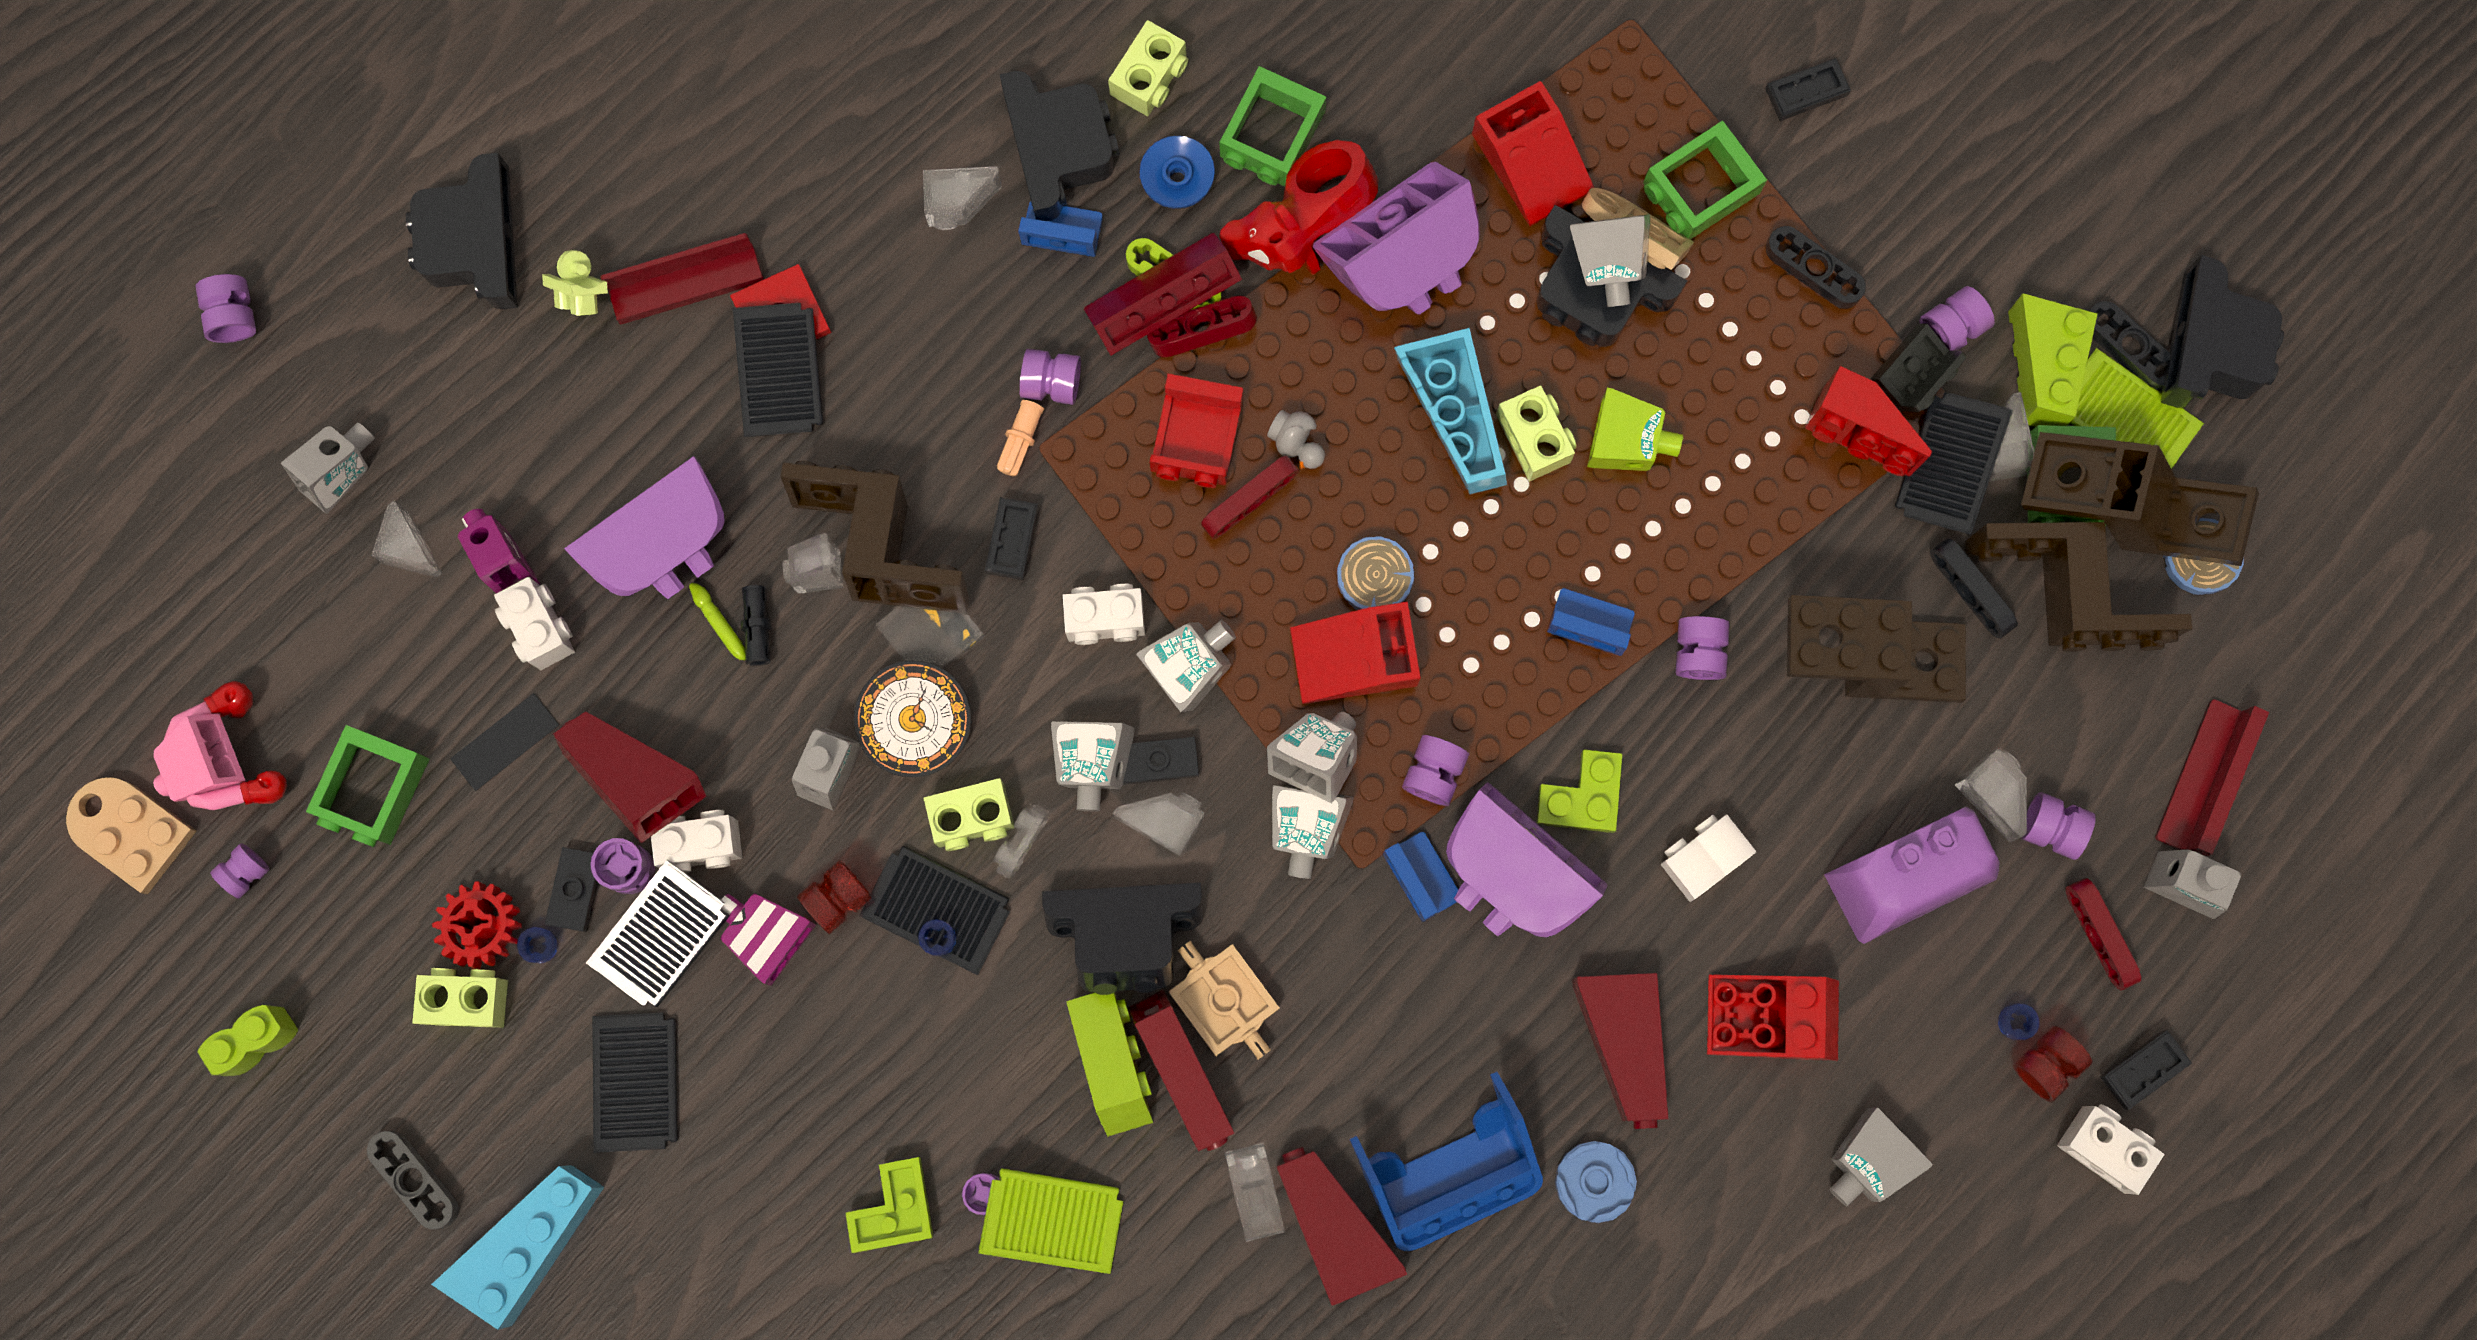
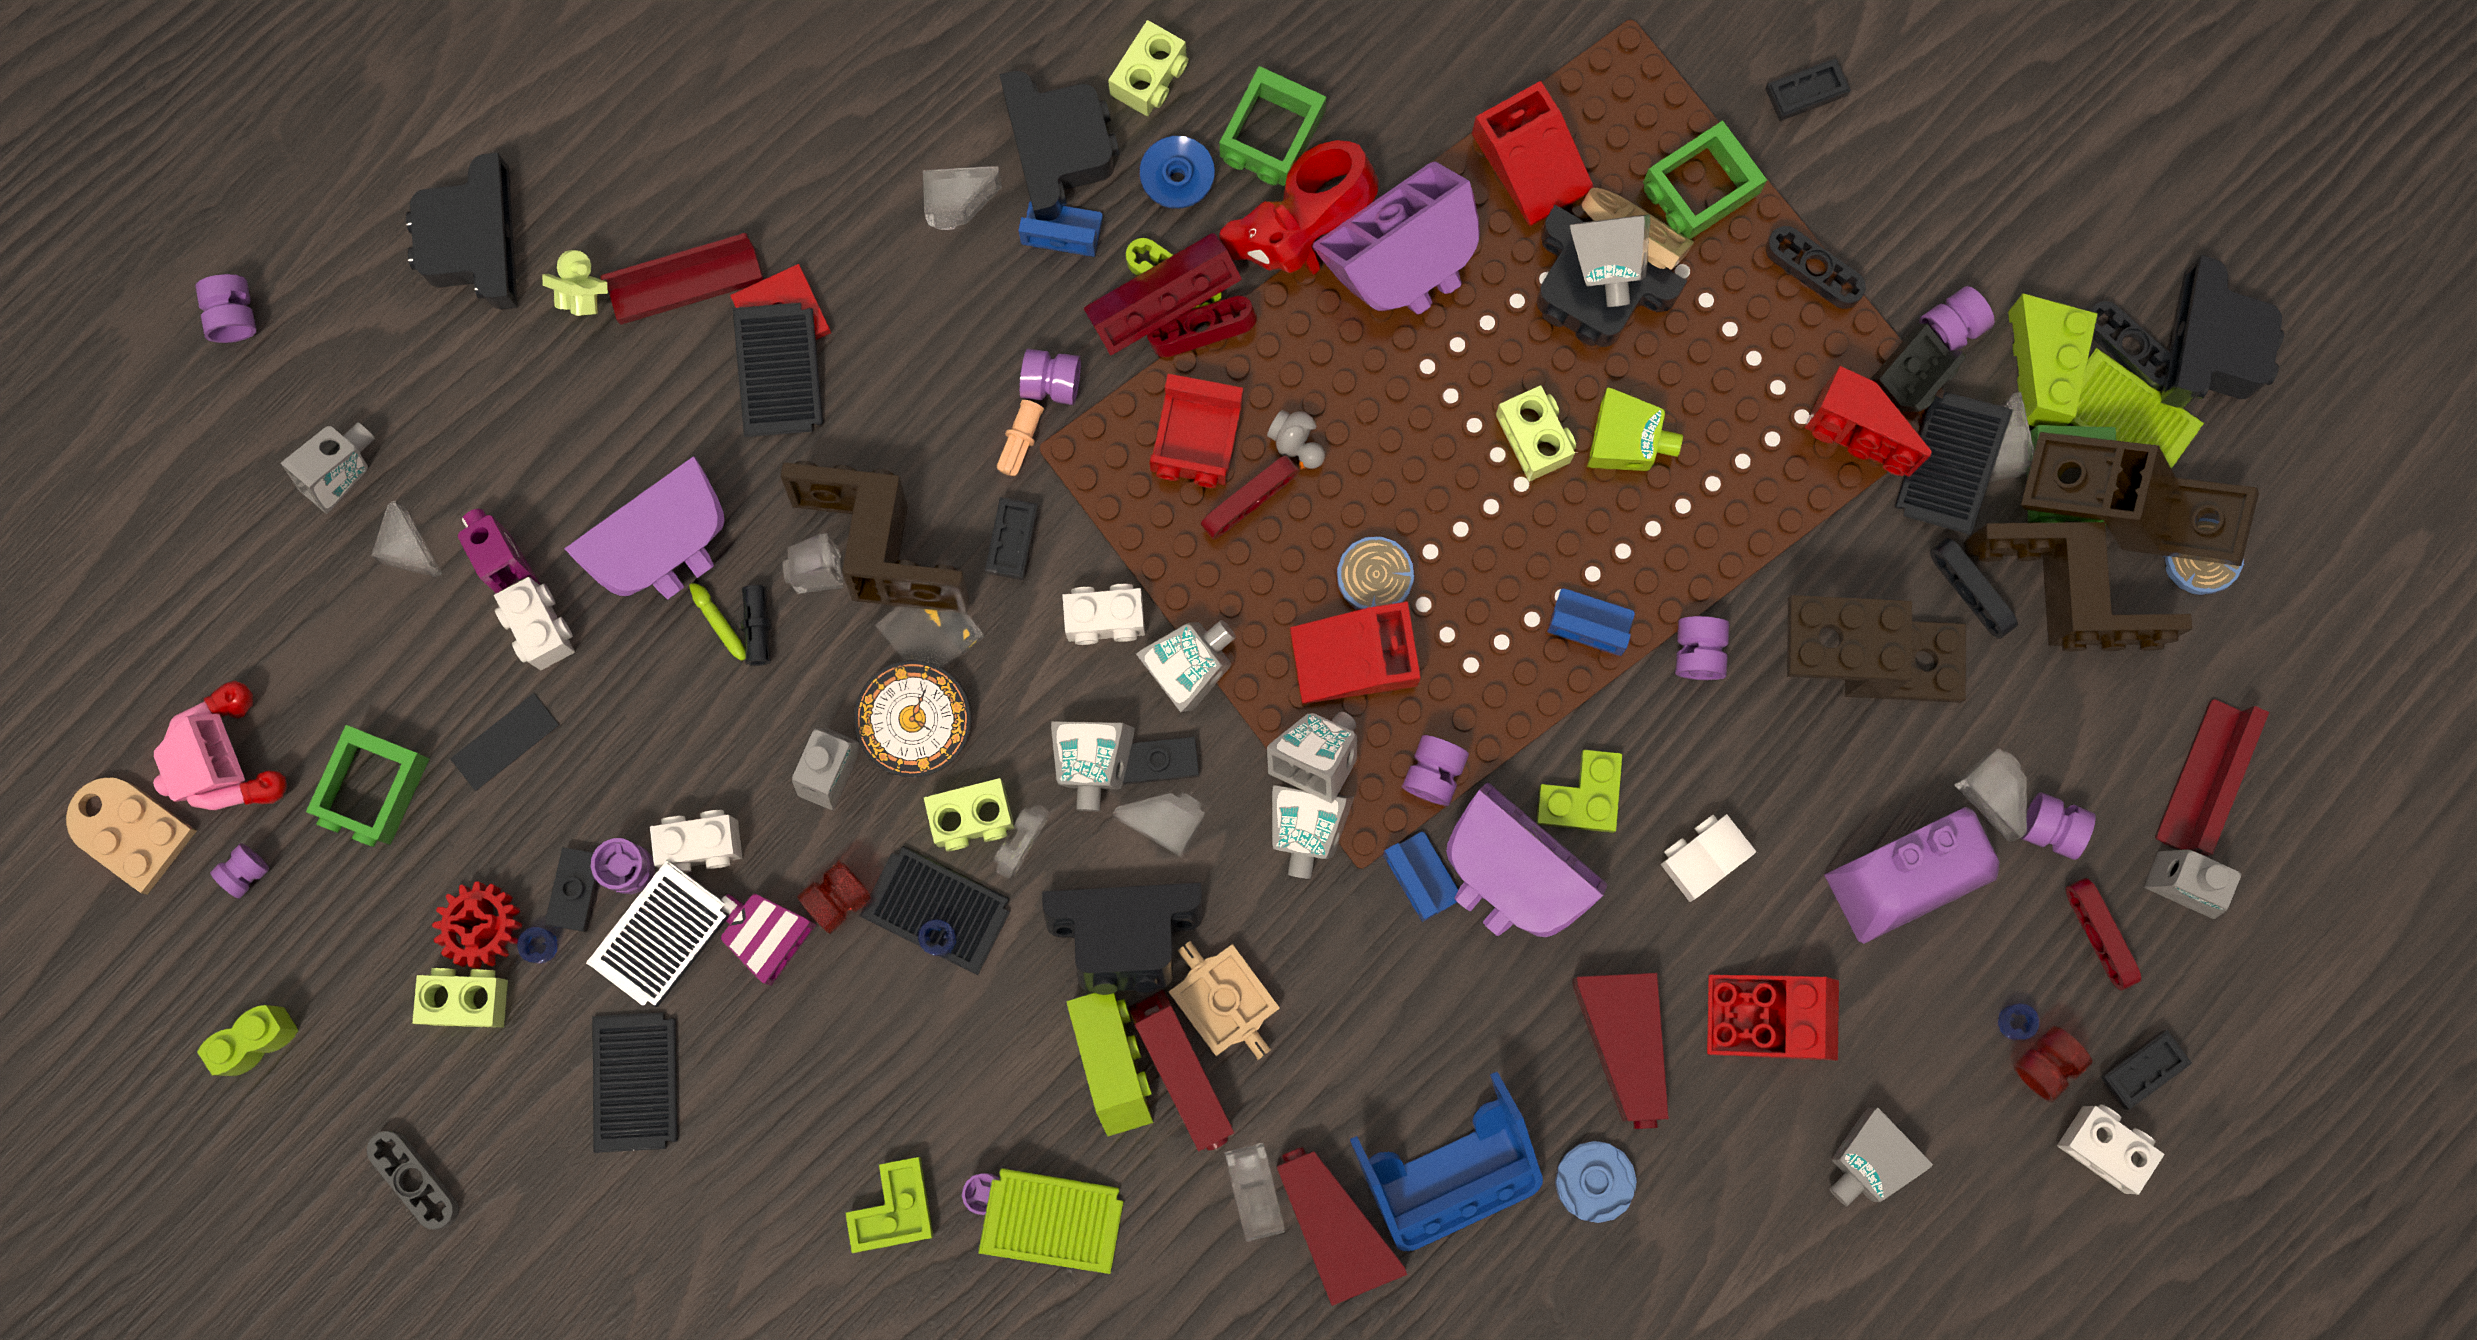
medium azure wedge [431,1165,604,1330] -> none
dark red slope [553,711,707,843] -> none
medium azure wedge [1394,328,1507,494] -> none

